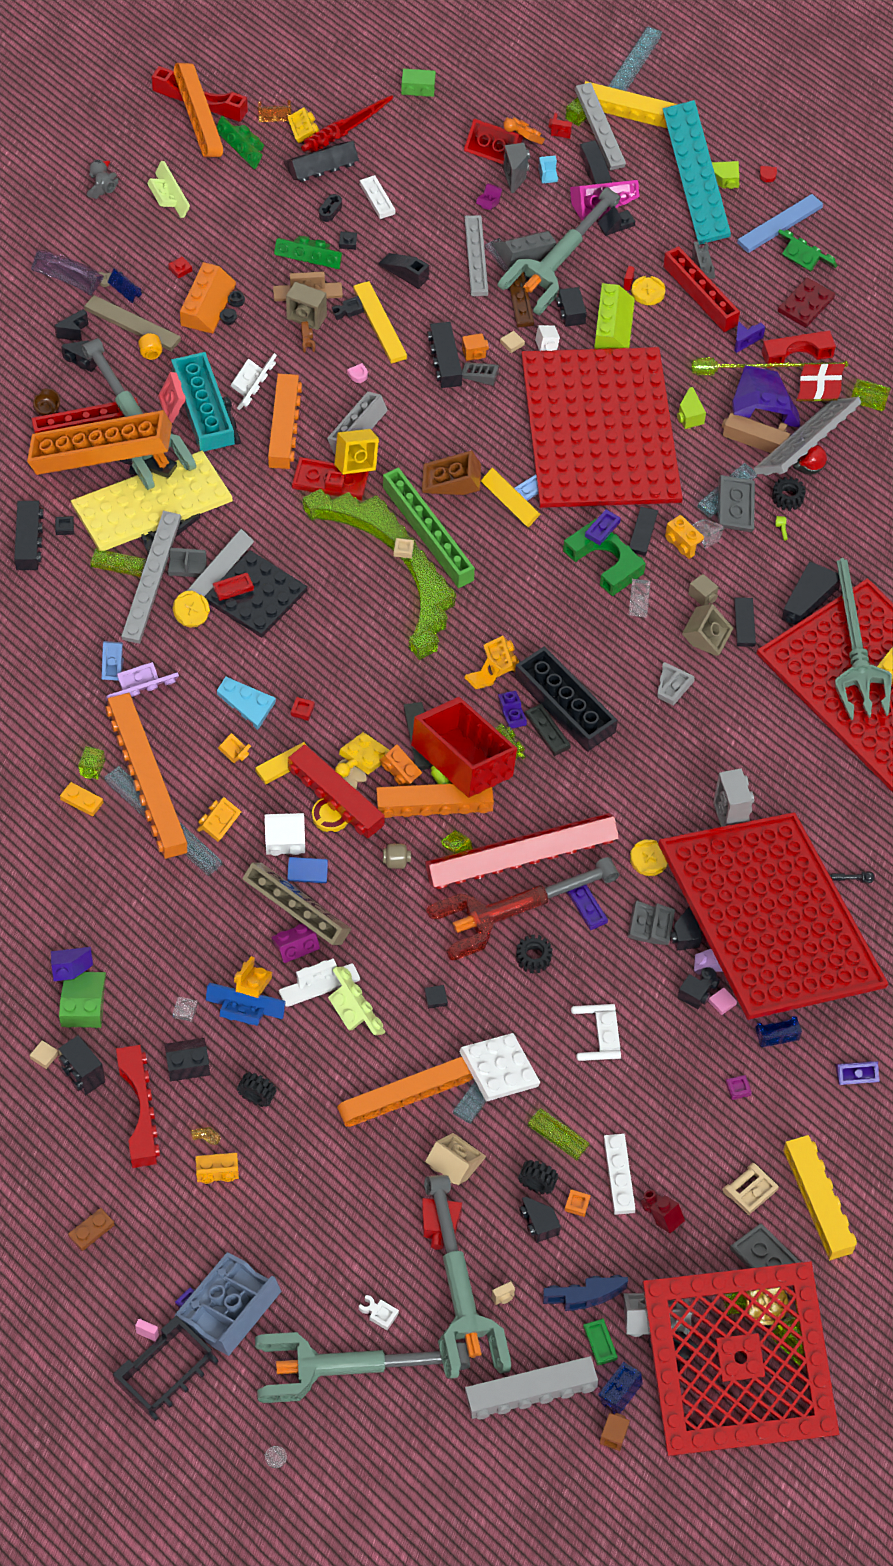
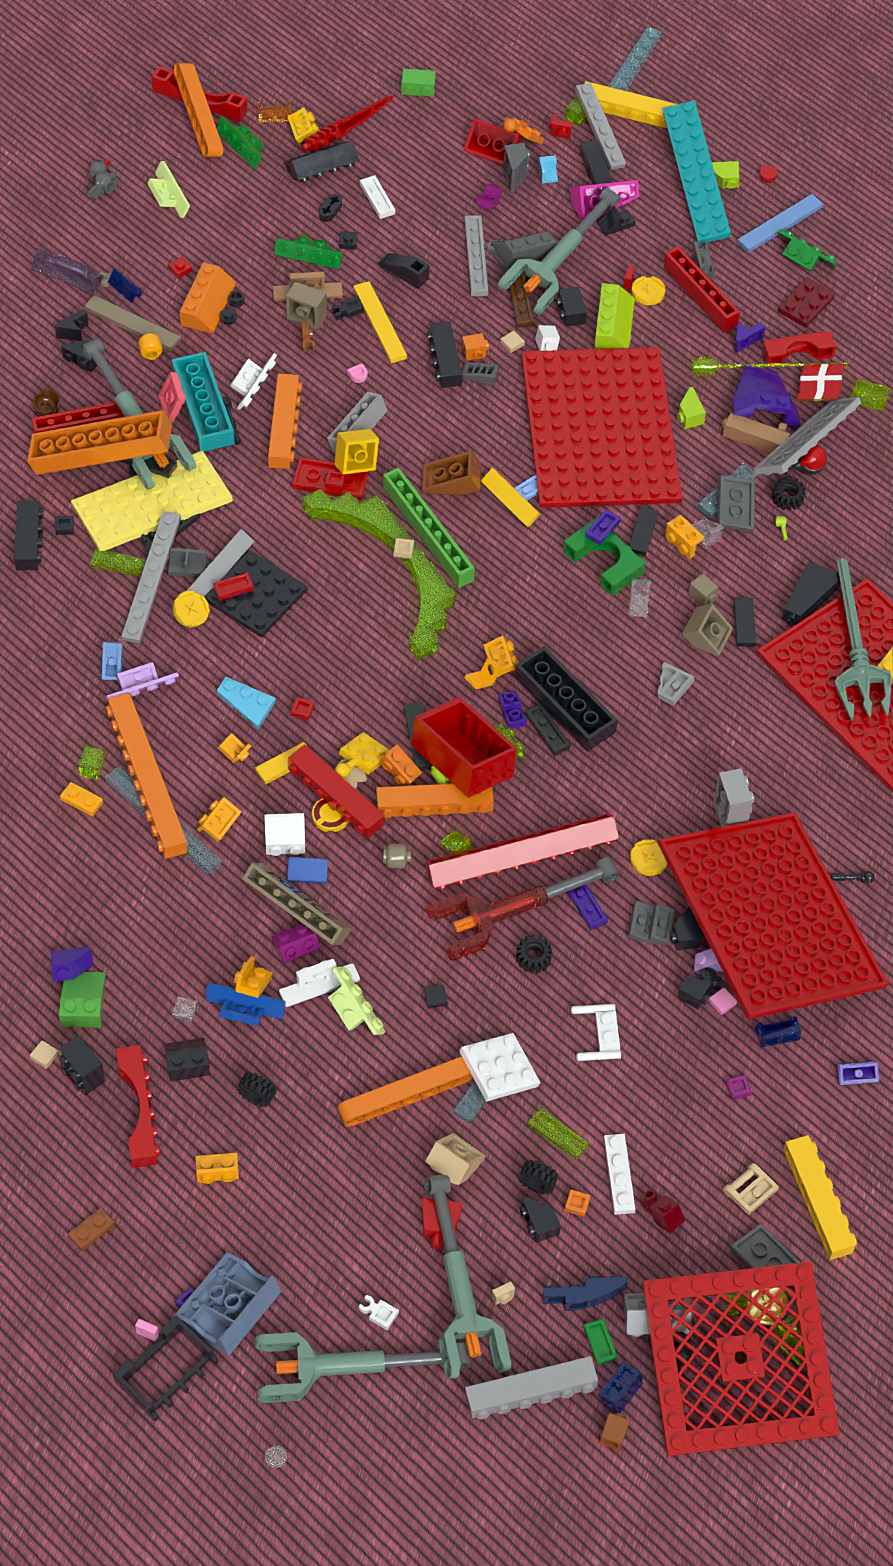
clear yellow arm [191,1127,221,1145] -> none

